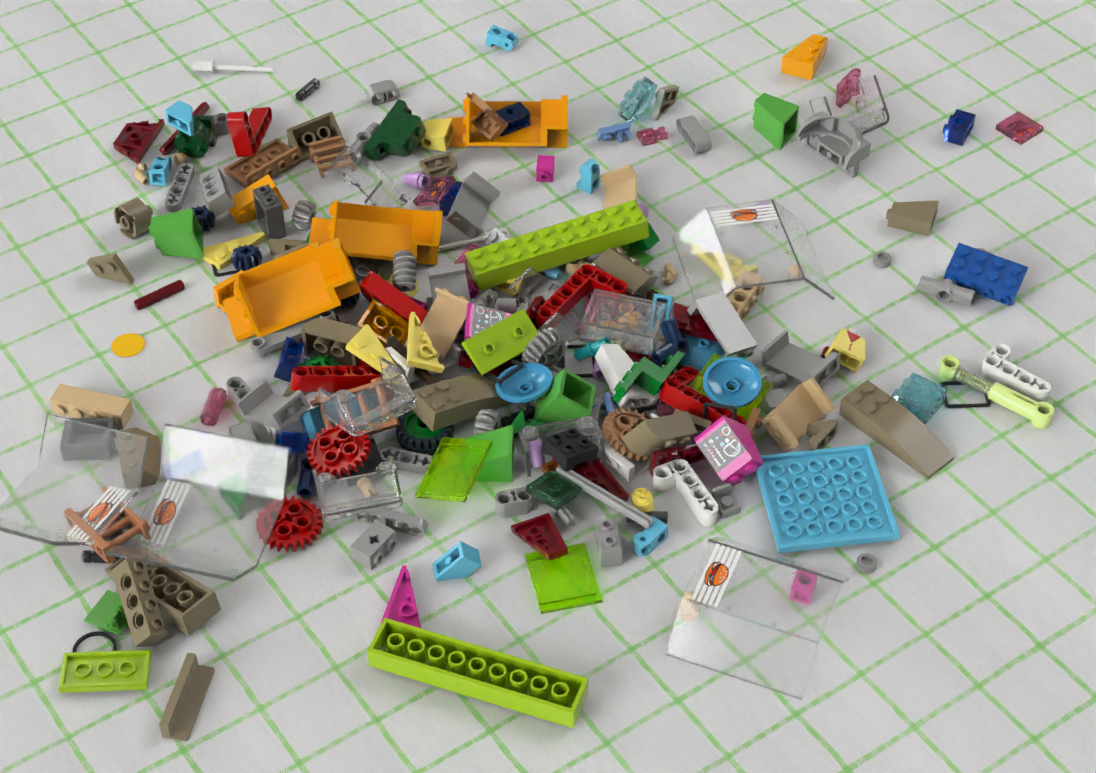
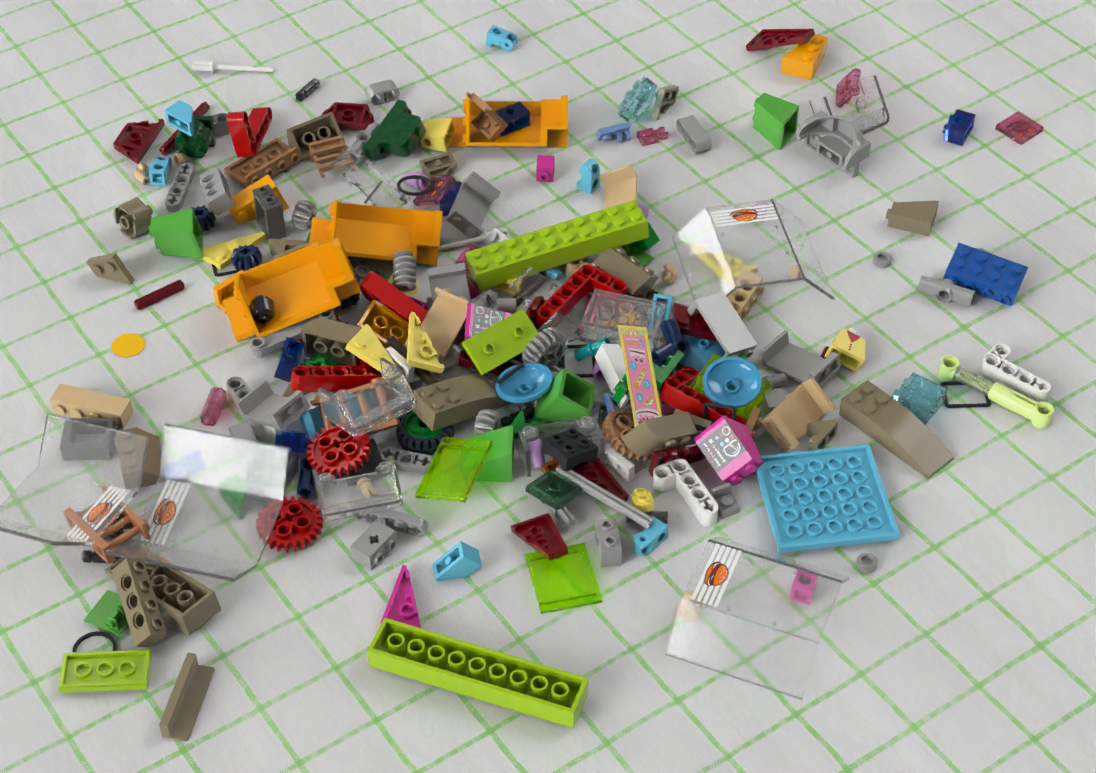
light grey beam [495,487,533,517] -> none
none -> black head [250,295,275,324]
none -> dark red wing [322,102,375,130]
none -> black tyre [397,175,434,196]
none -> sticker [618,325,662,427]
none -> dark red wing [746,29,815,51]

